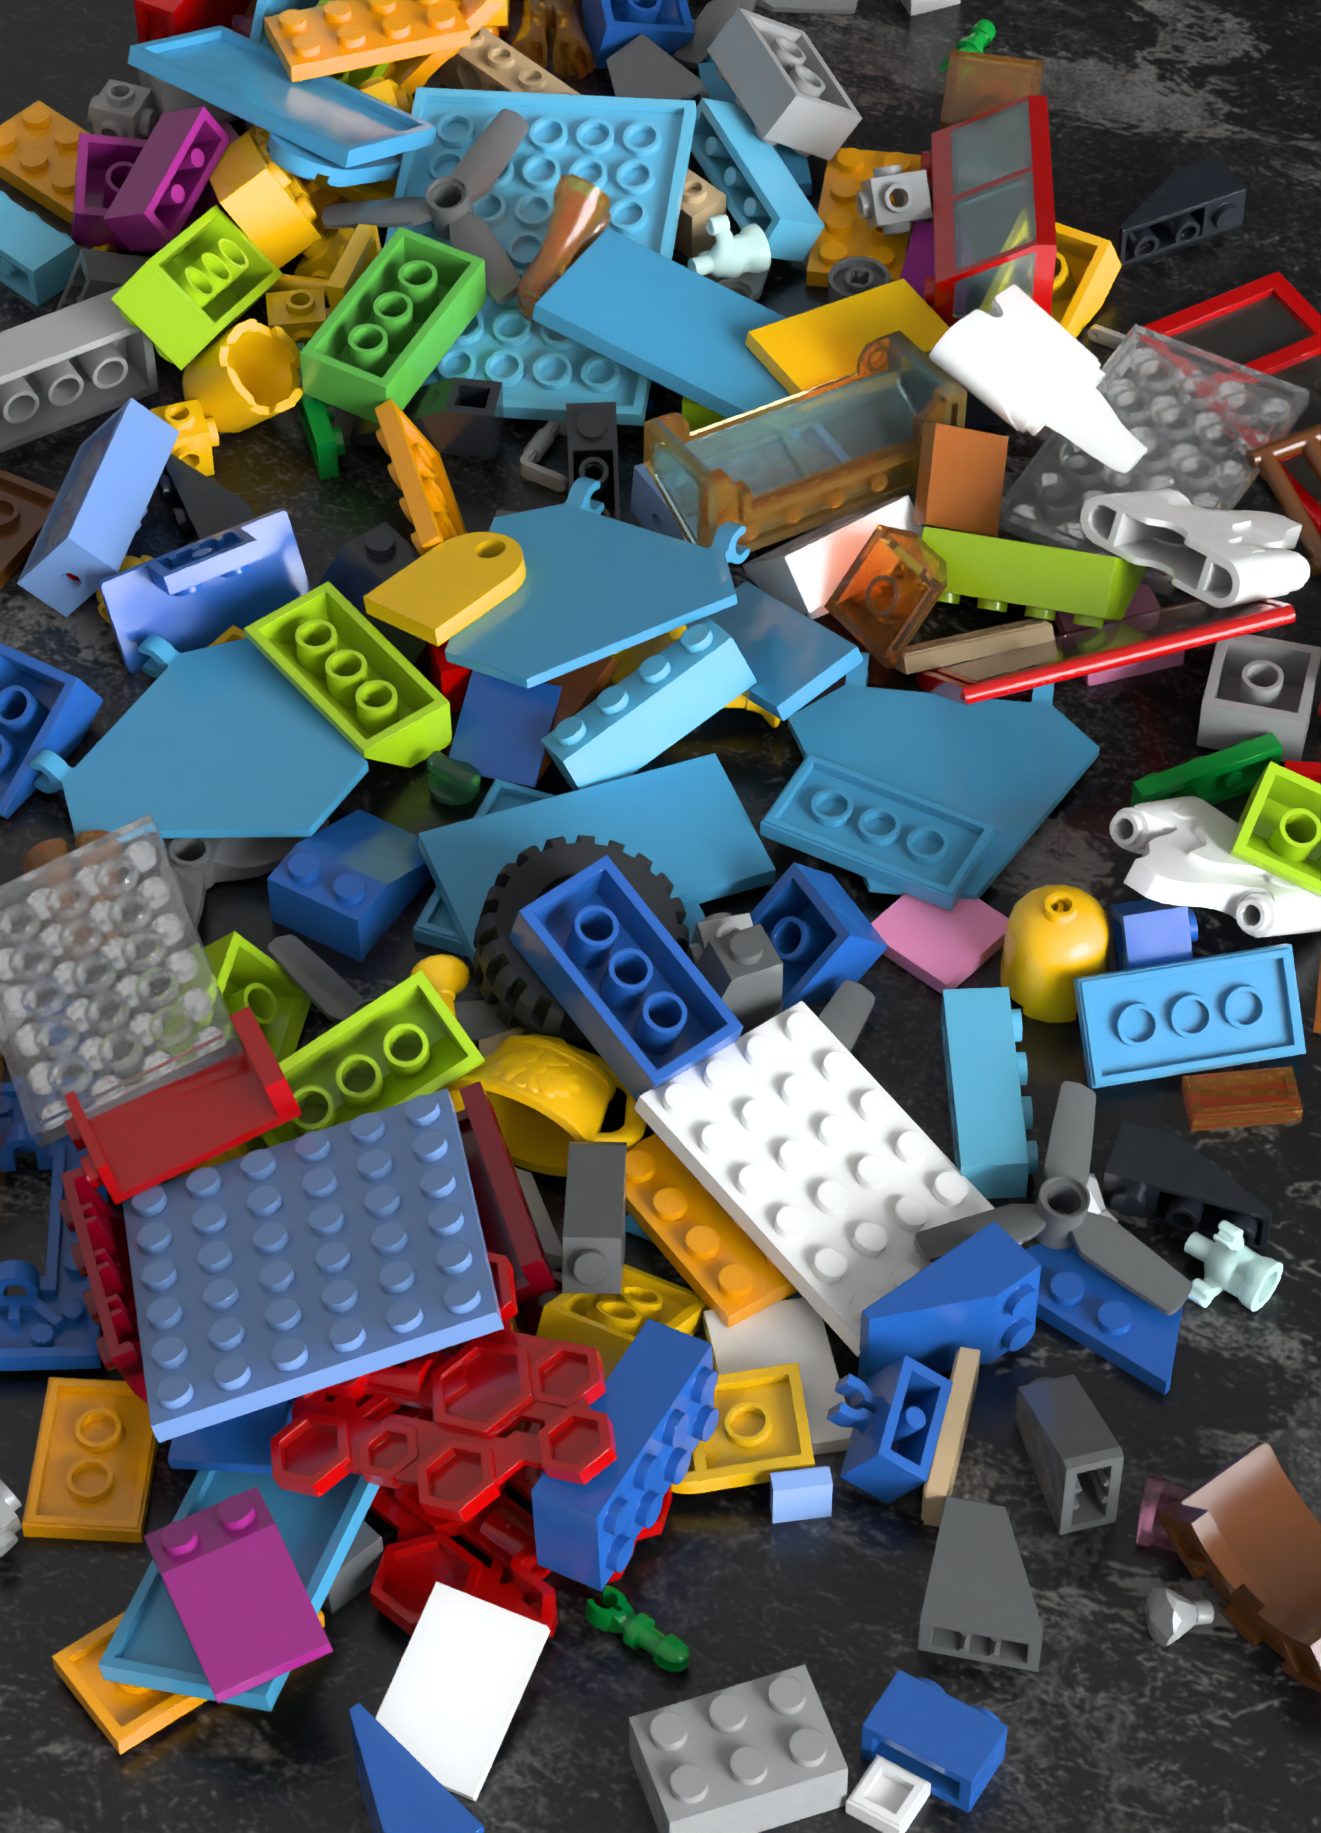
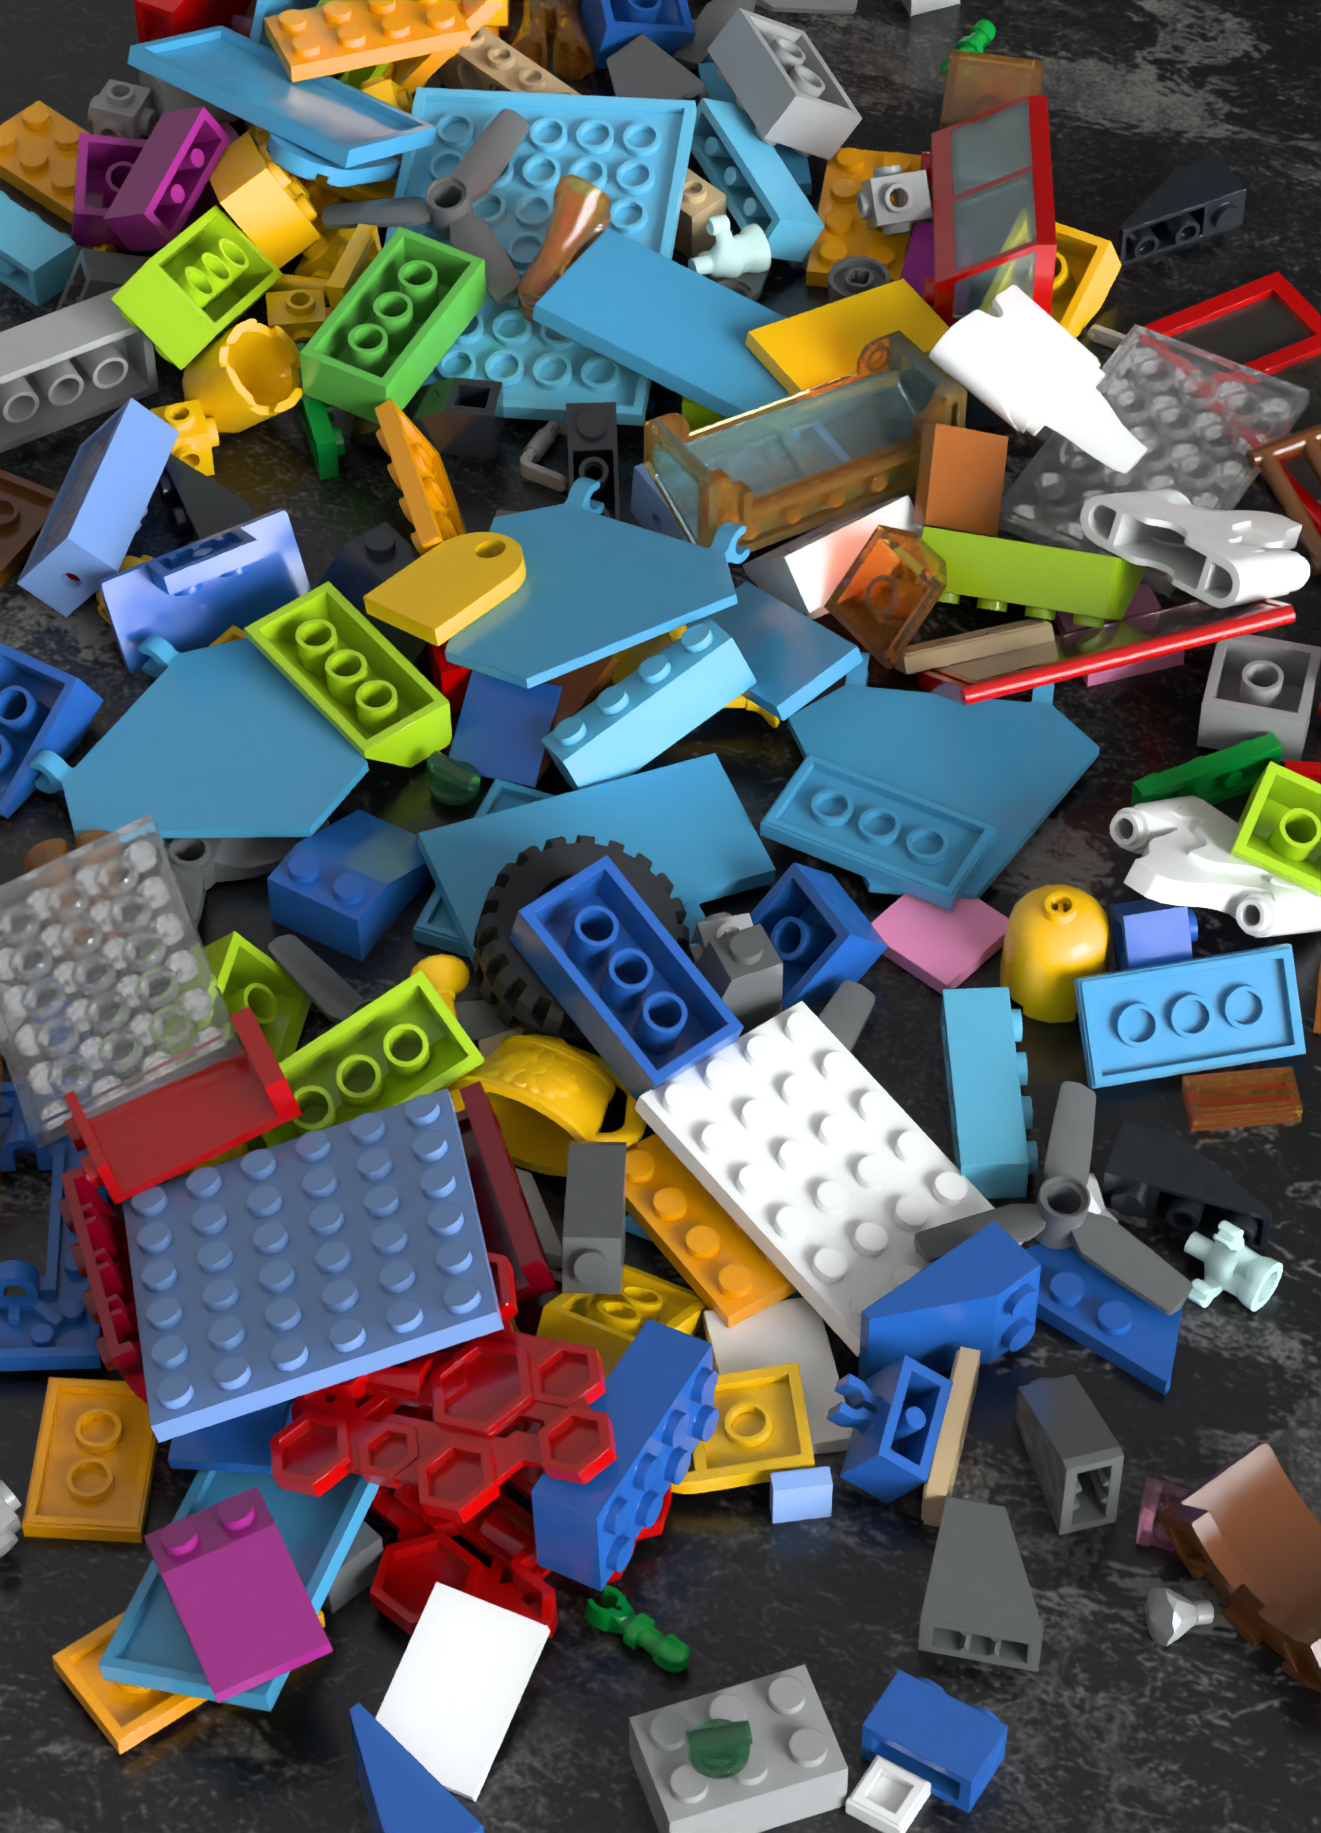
none -> clear green plate [685,1719,753,1779]

